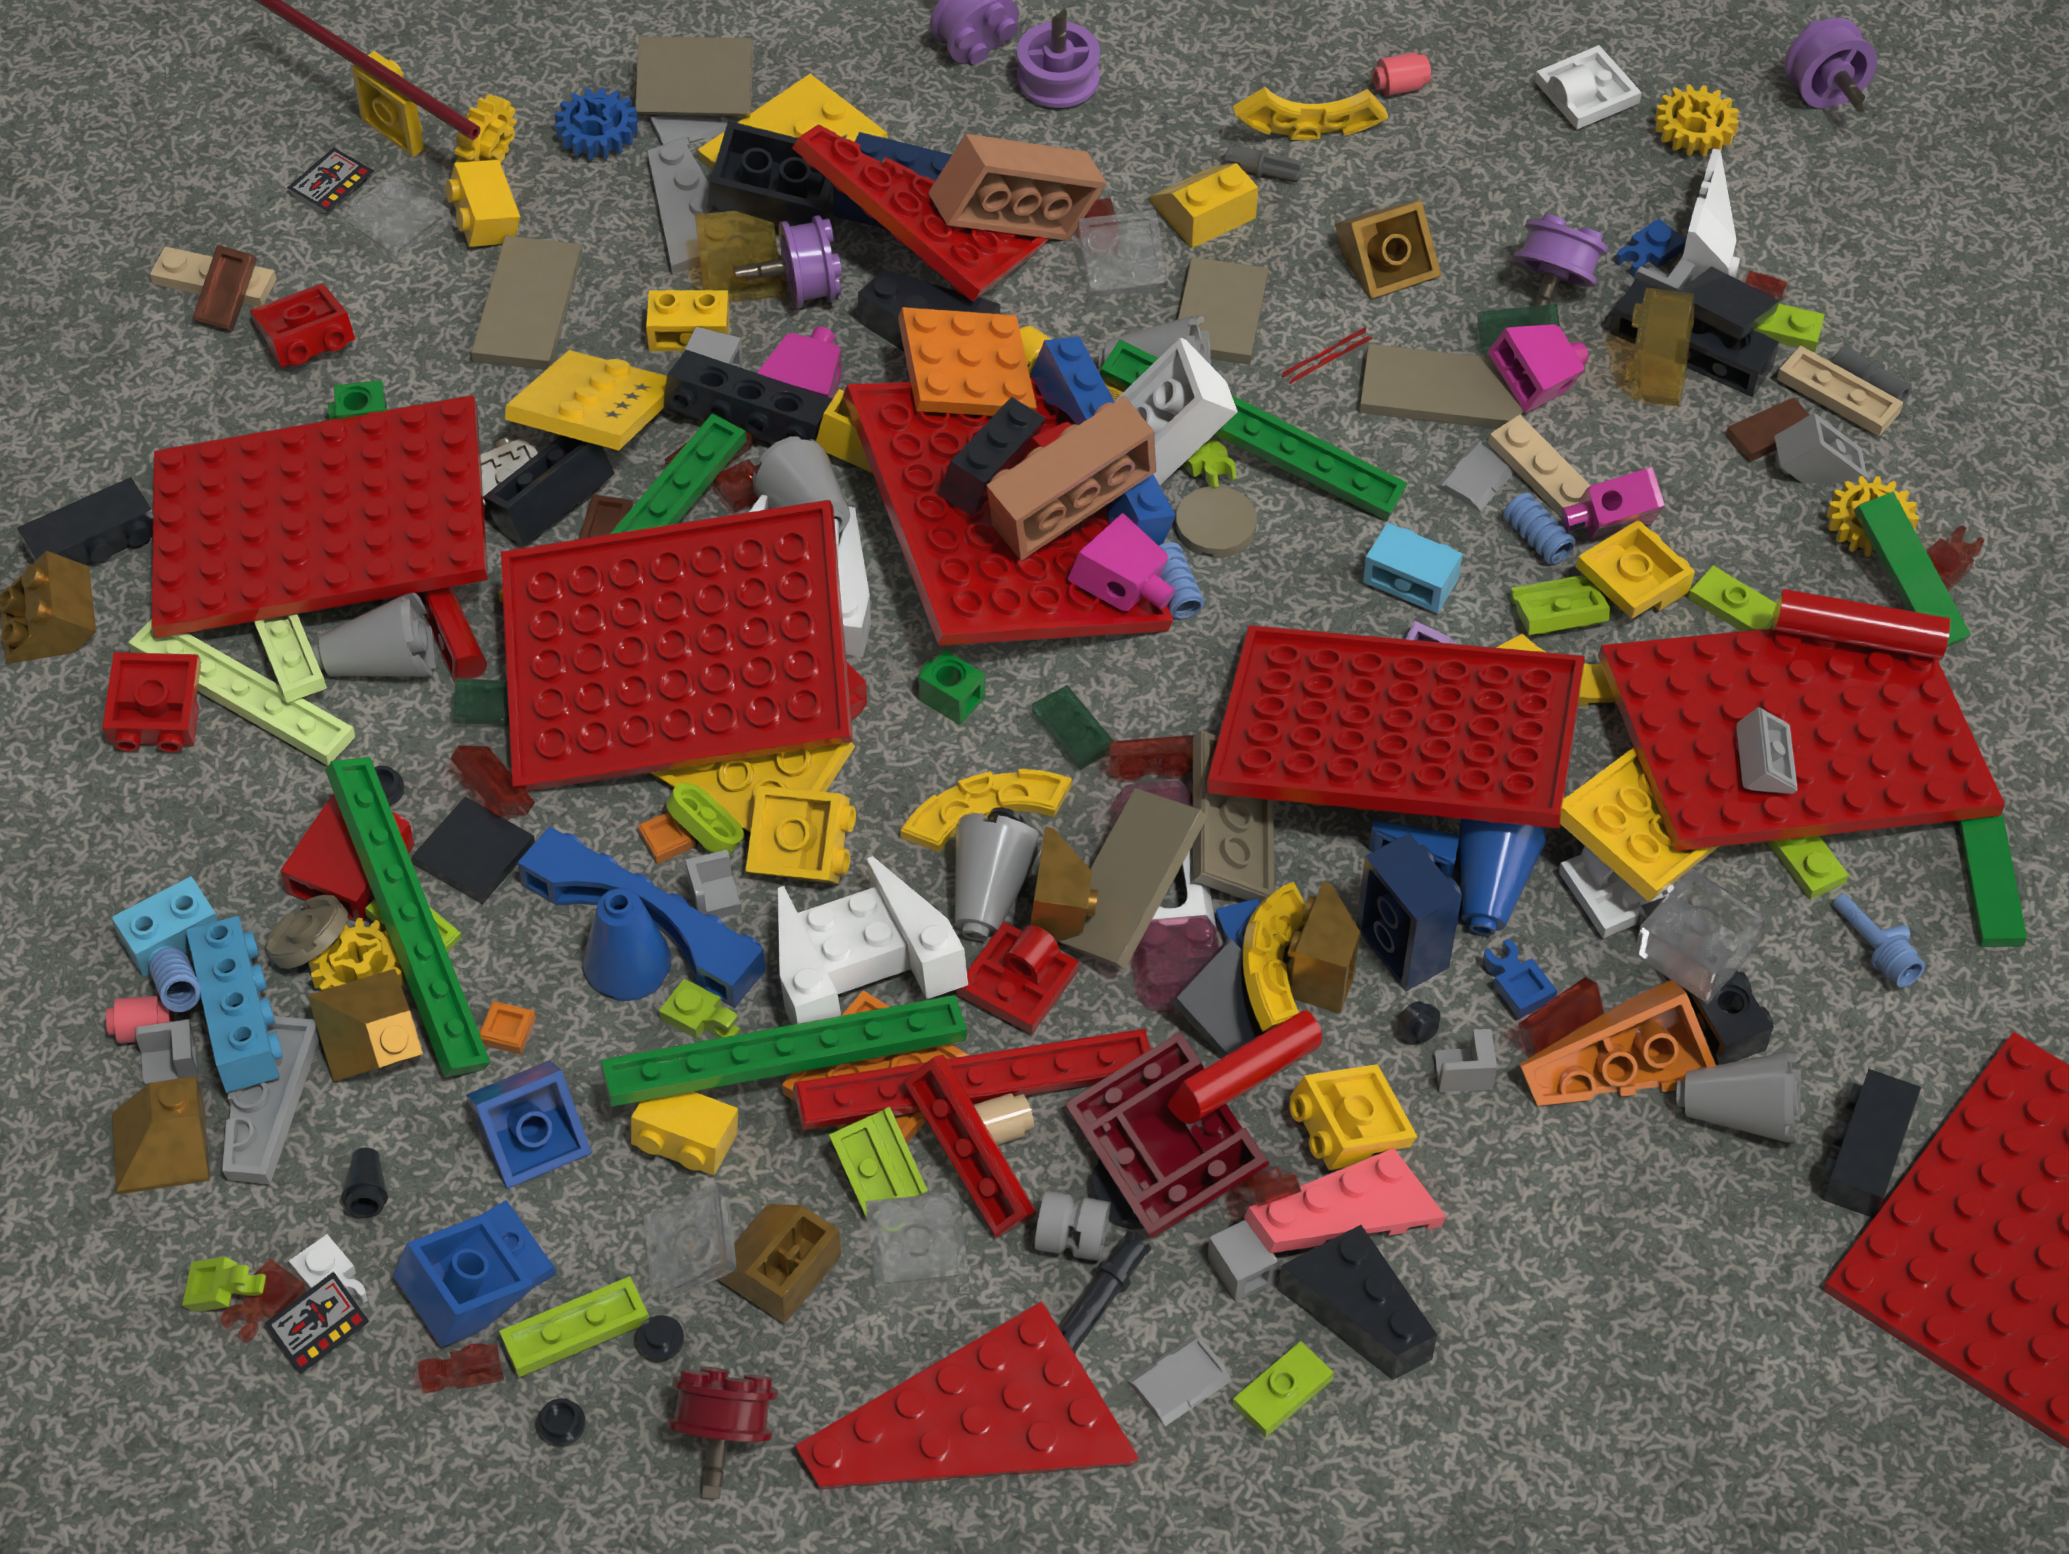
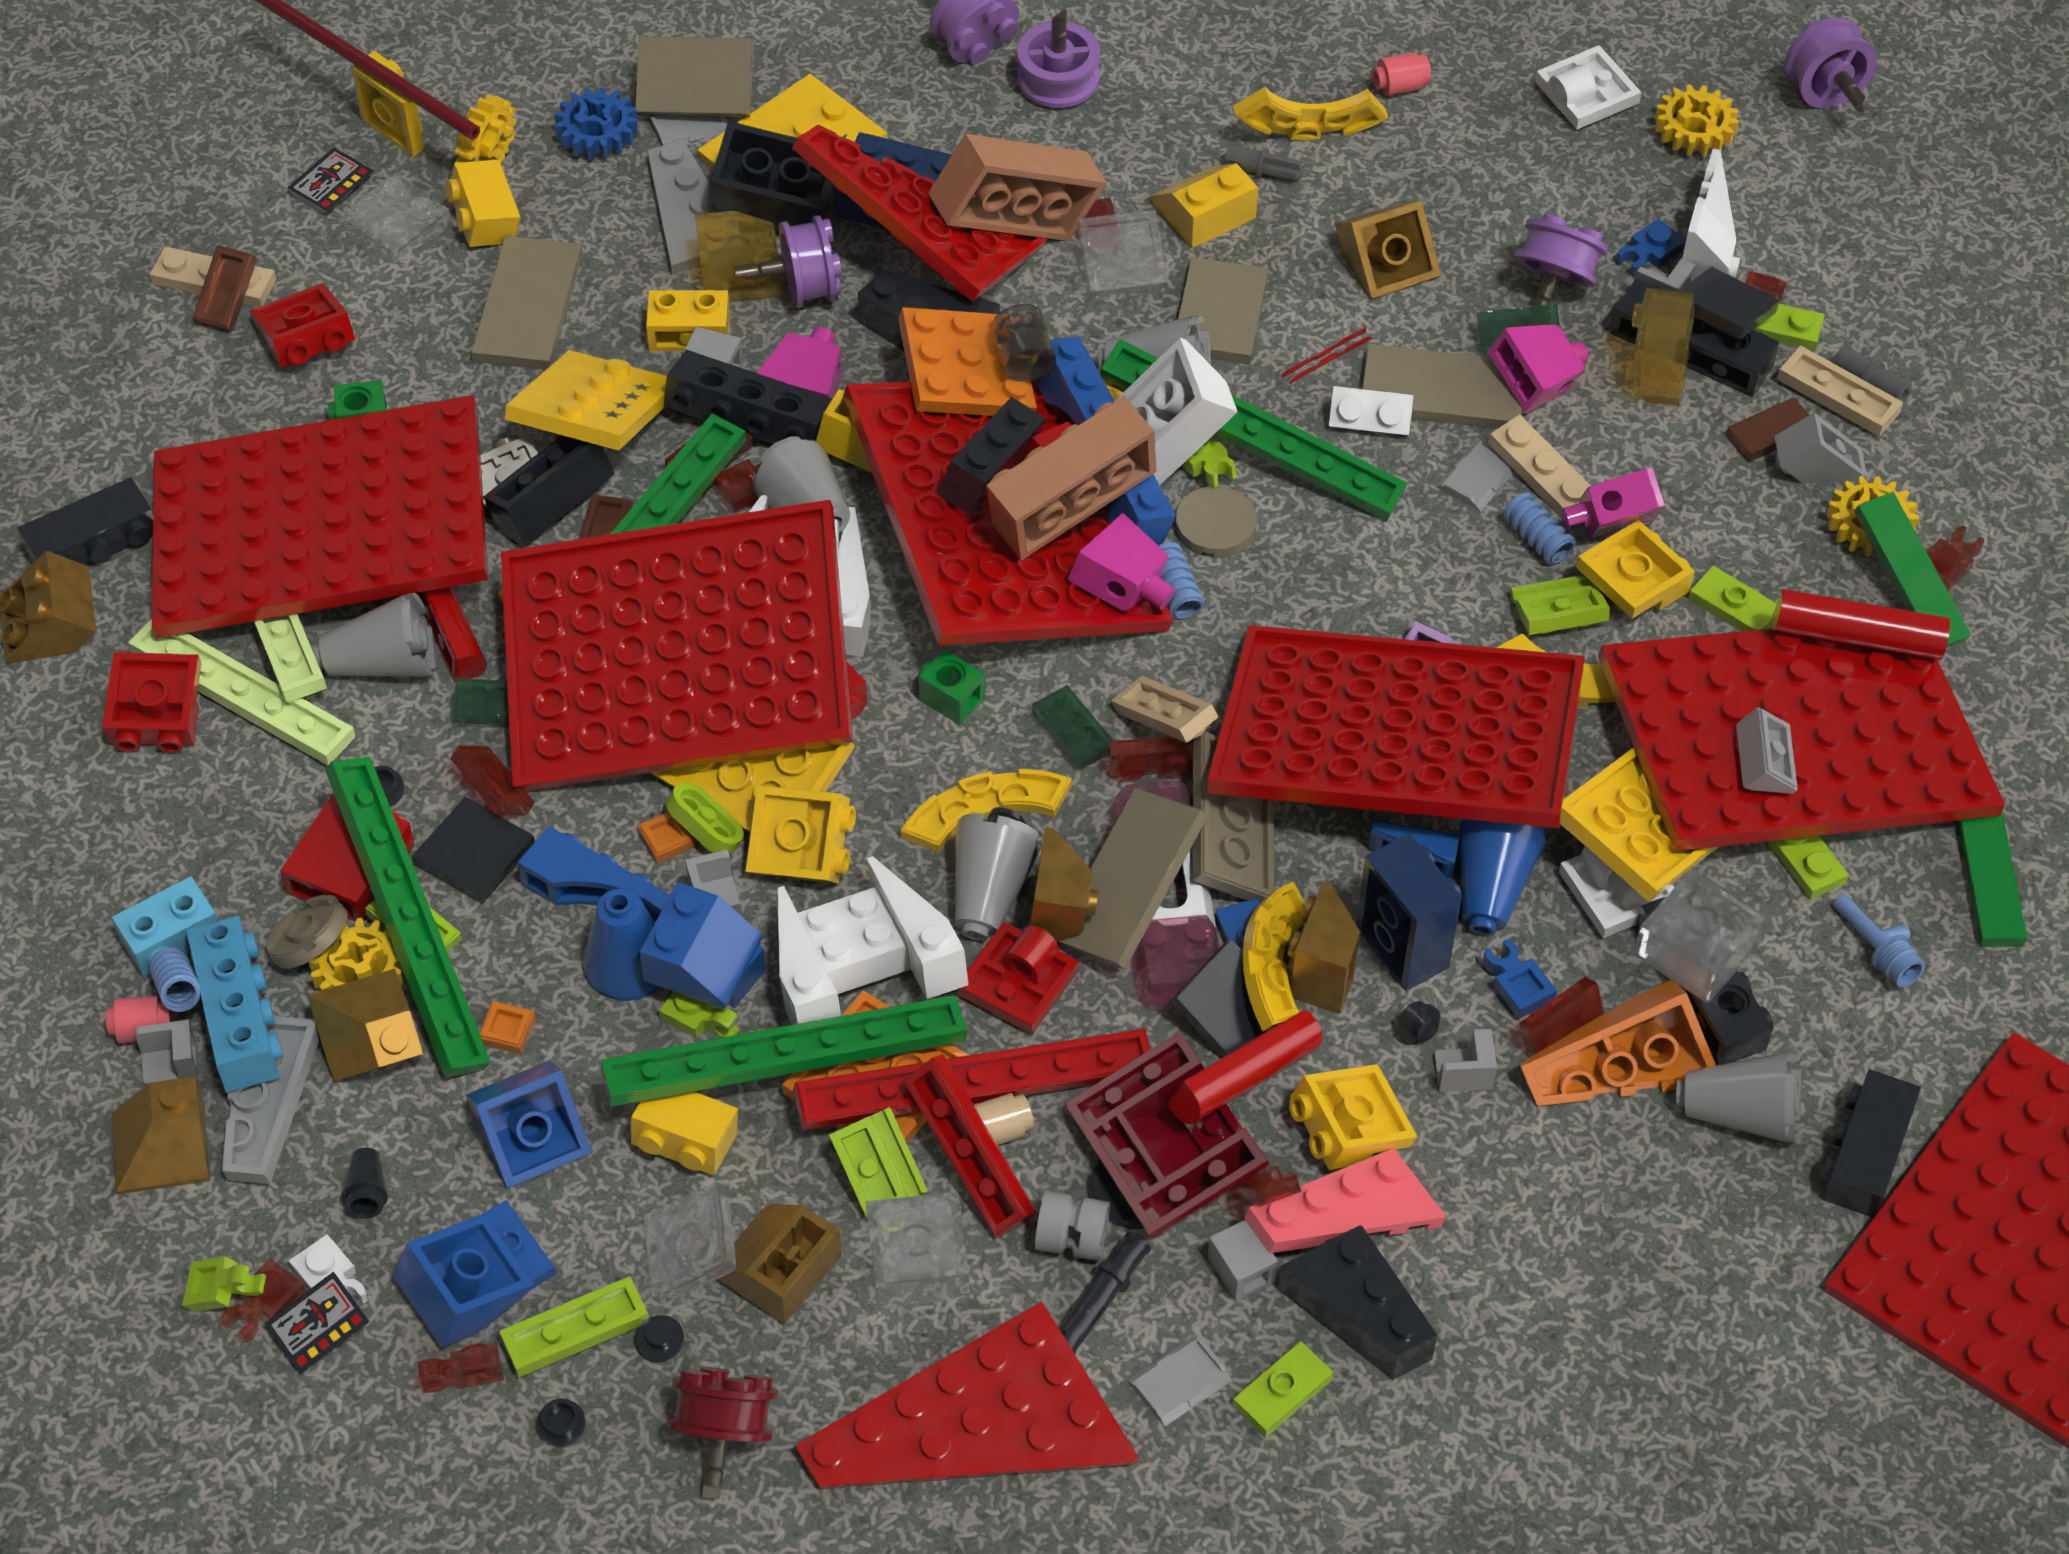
medium azure brick [1363,522,1463,613] -> none
none -> blue slope [640,882,762,1009]
none -> clear smoke wheel [992,304,1056,381]
none -> tan plate [1111,676,1218,743]
none -> white plate [1329,386,1414,436]

